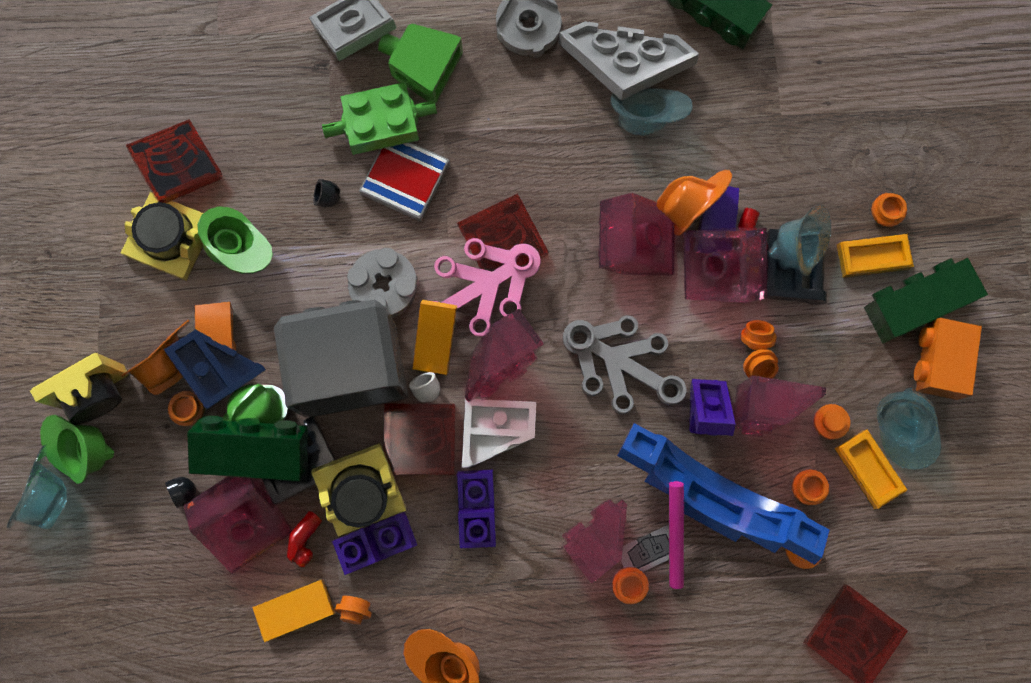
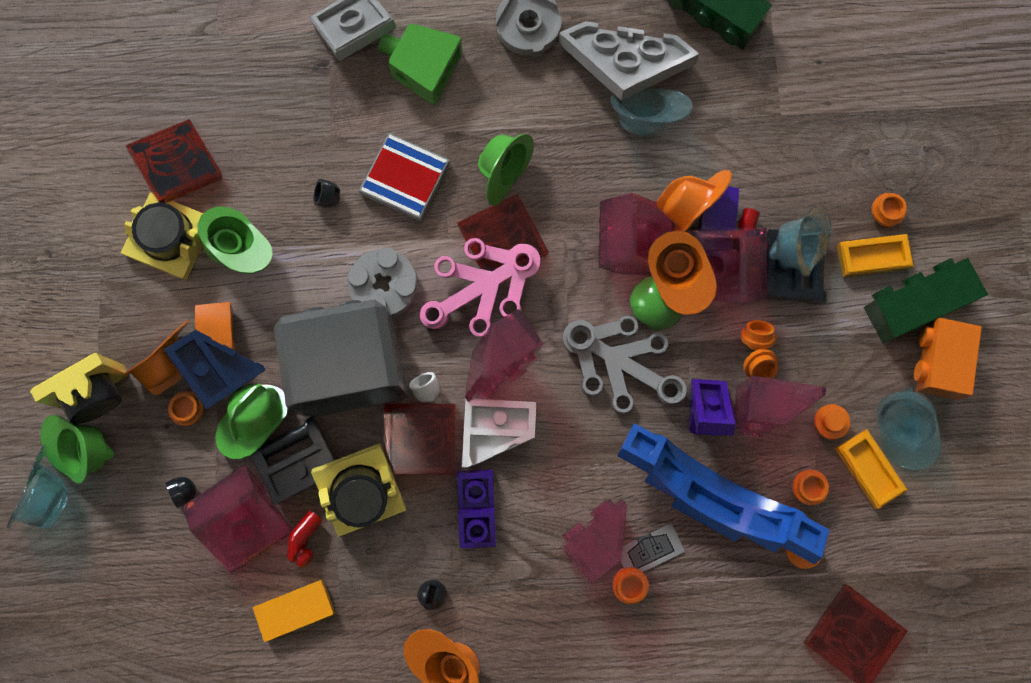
dark green brick [187,416,308,481] -> none
bright green plate [322,82,437,155] -> none
dark purple slope [332,512,417,575] -> none
orange plate [335,596,372,625] -> none
light orange tile [412,300,457,375] -> none
dark pink bar [669,481,684,589] -> none
none -> black hinge [417,579,447,610]
none -> bright green piece [478,134,534,206]
none -> bright green hair [630,276,682,331]
none -> orange piece [648,231,717,315]

